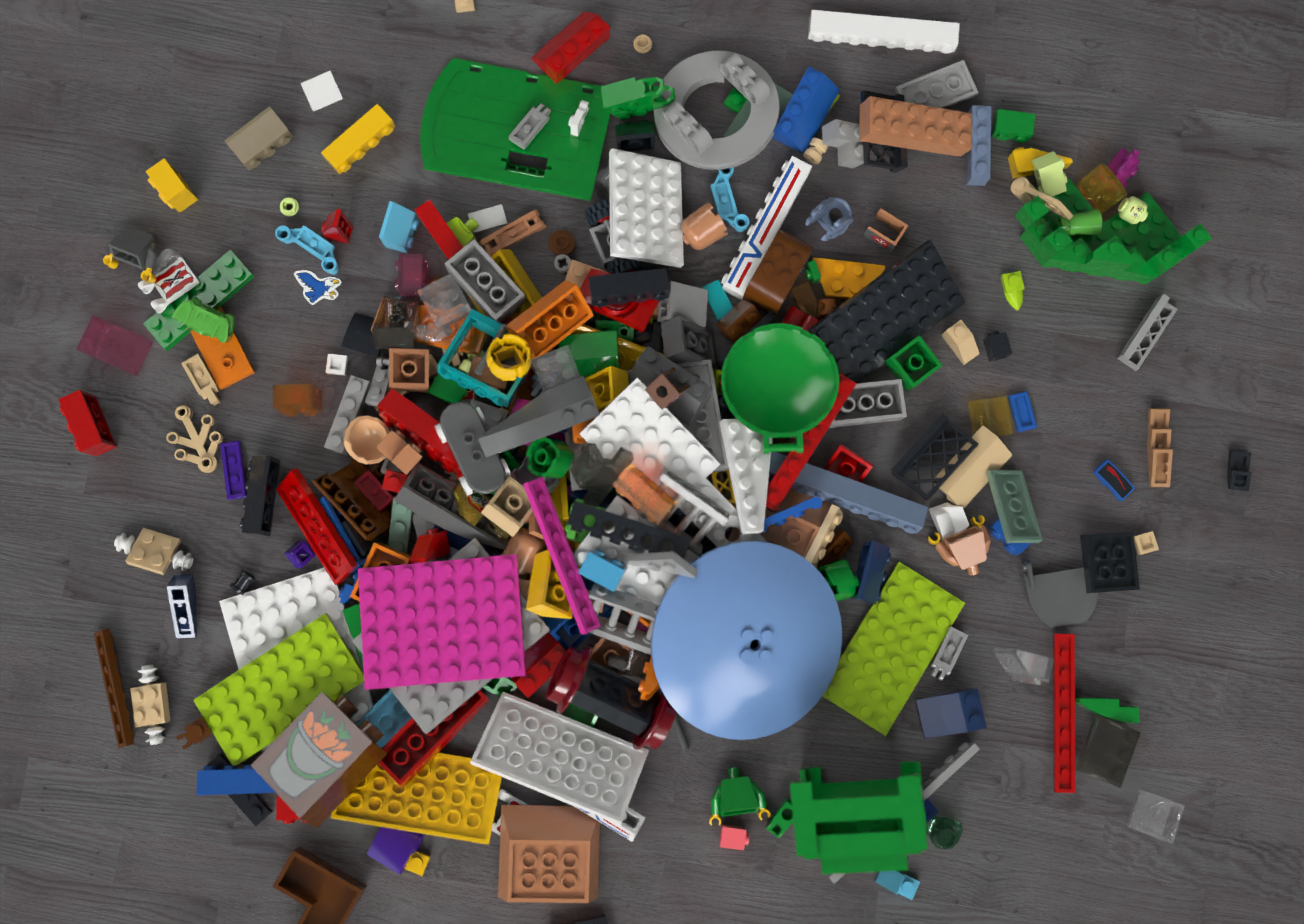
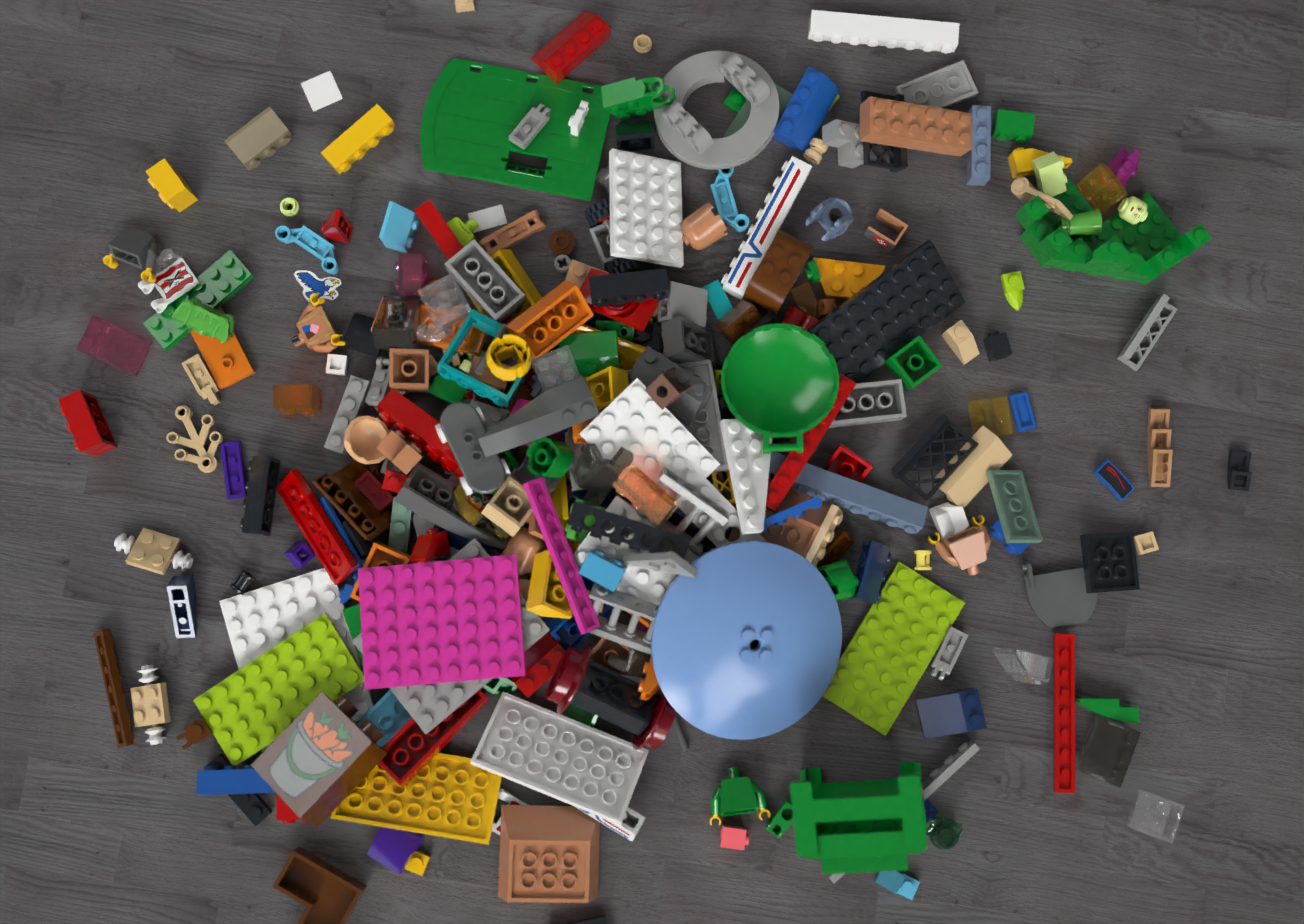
none -> torso [291,293,345,353]
none -> light yellow bush [914,550,932,571]

